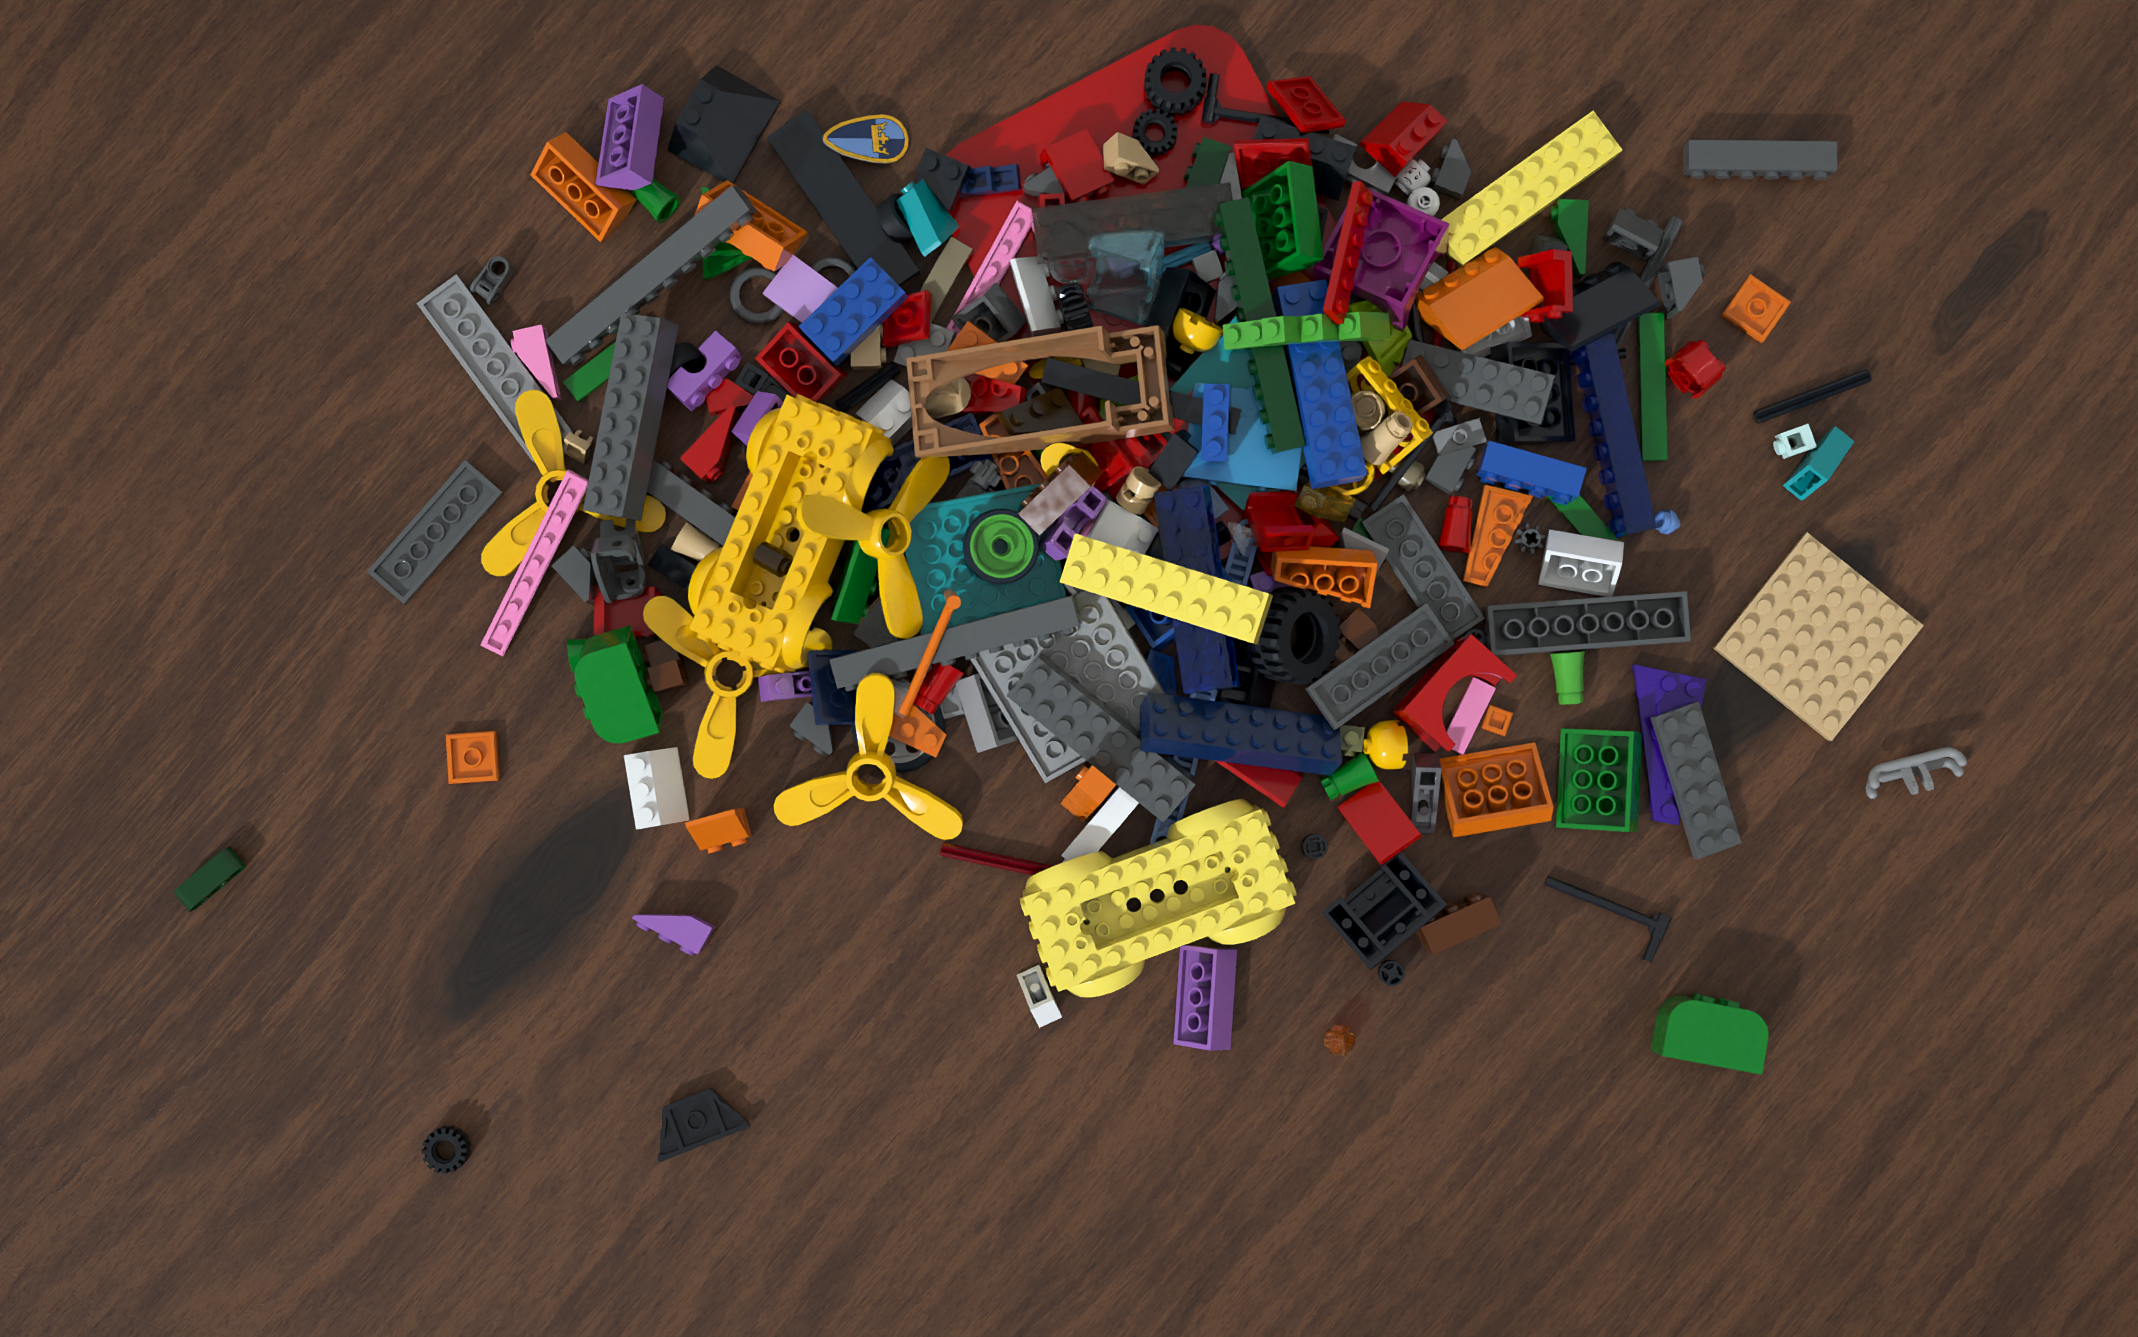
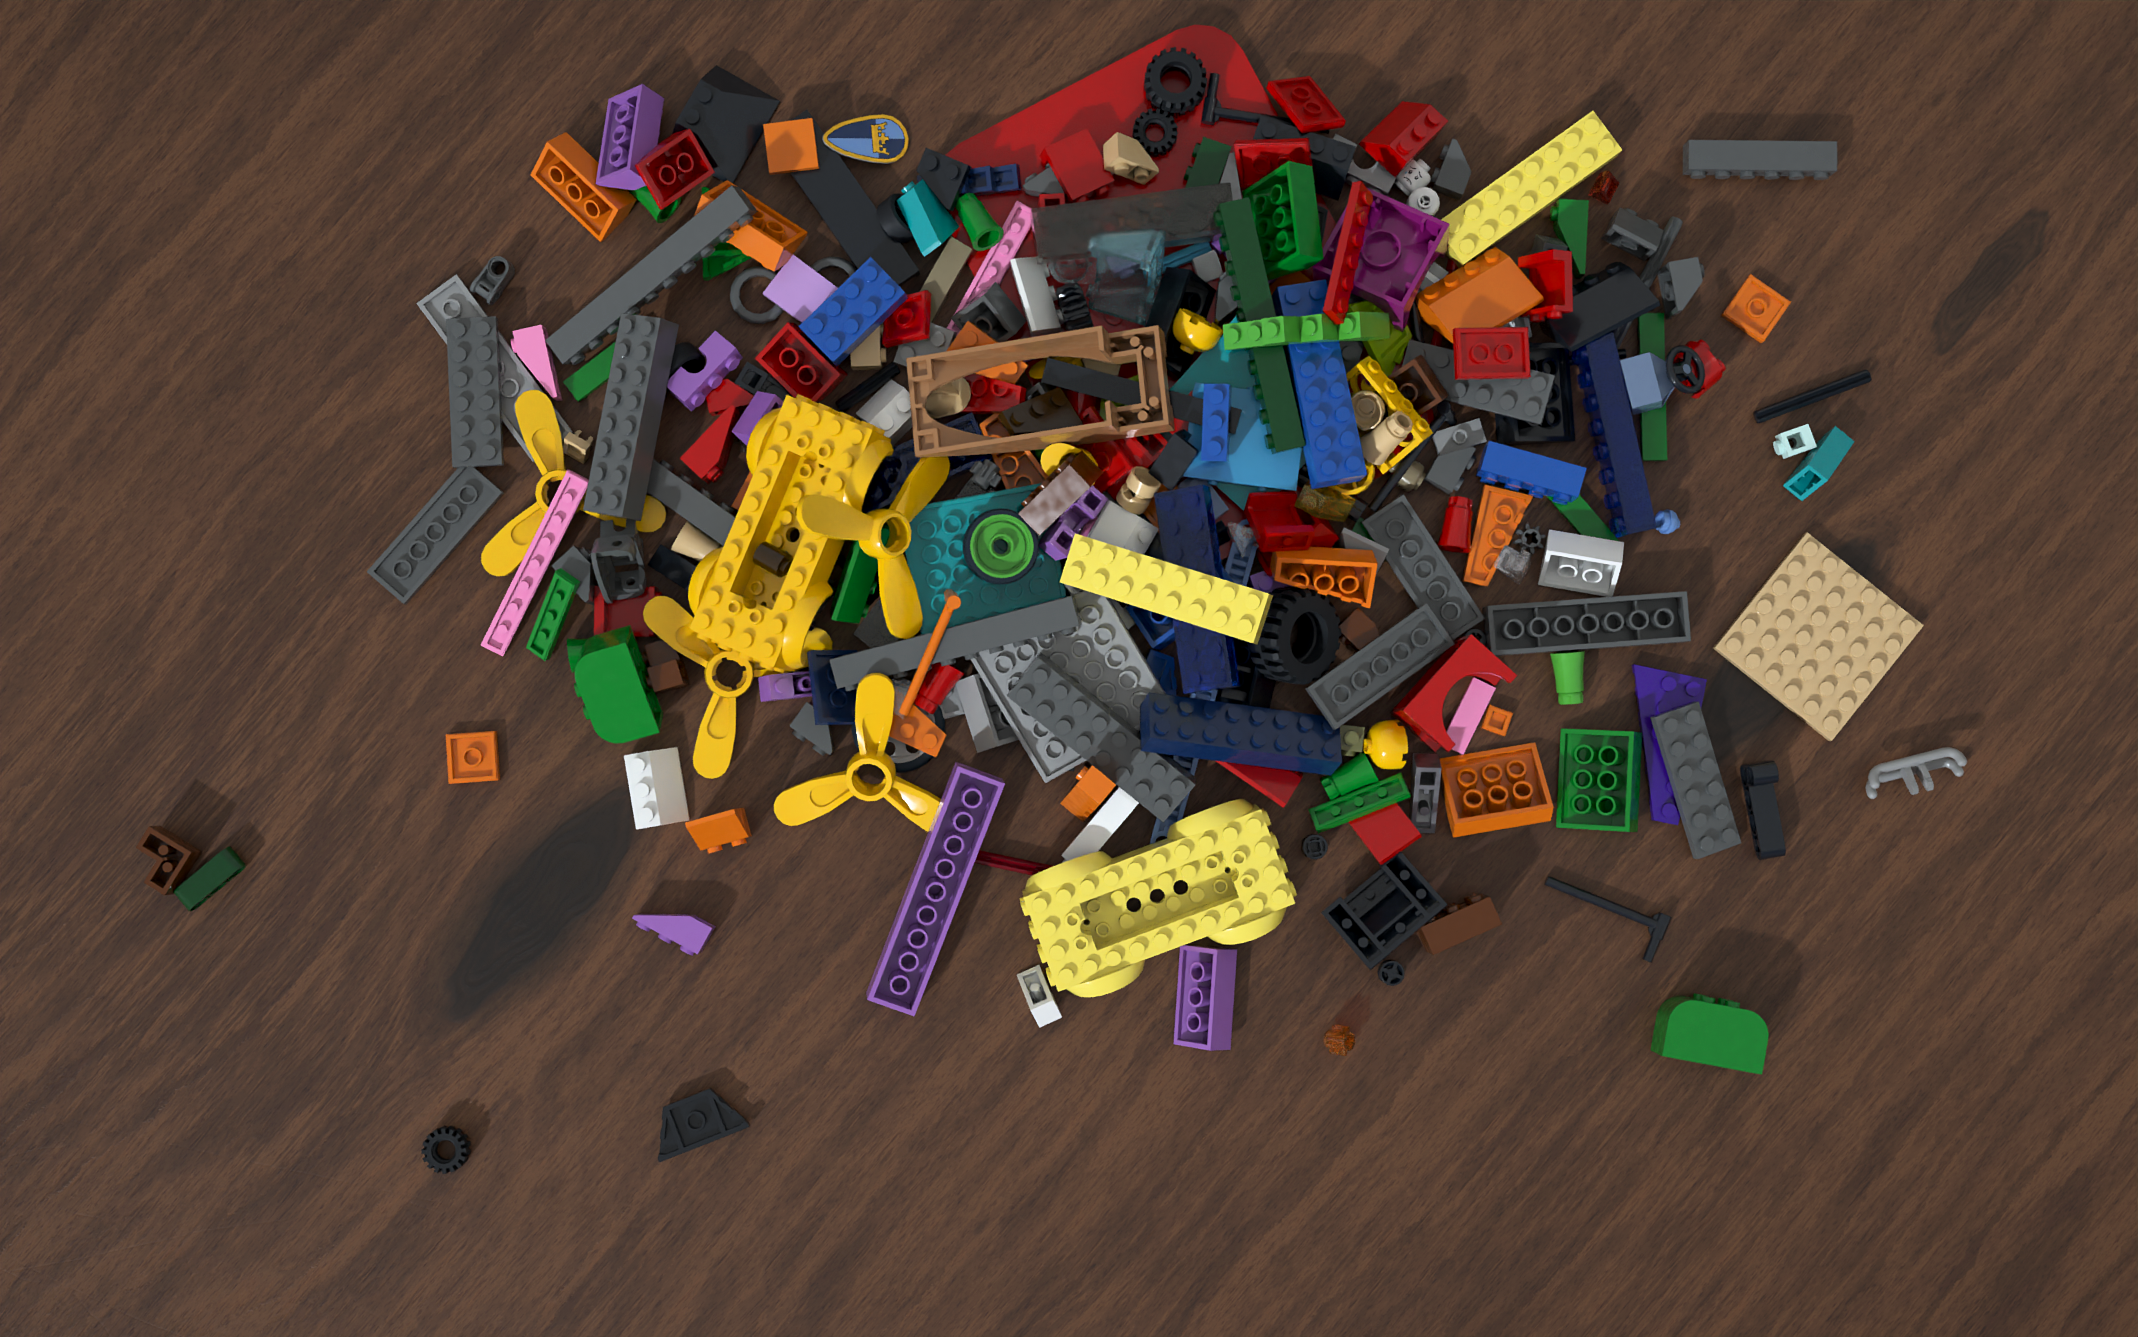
none -> reddish brown brick [136,826,202,895]
none -> dark grey plate [446,316,504,468]
none -> green tile [526,568,580,661]
none -> red slope [635,129,715,210]
none -> orange tile [763,118,819,175]
none -> medium lavender brick [866,762,1005,1016]
none -> green plant [955,193,1004,251]
none -> green tile [1308,773,1411,834]
none -> red tile [1453,327,1531,380]
none -> clear slope [1494,545,1532,584]
none -> clear red slope [1588,170,1619,204]
none -> sand blue piece [1620,345,1705,415]
none -> black beam [1740,760,1786,860]

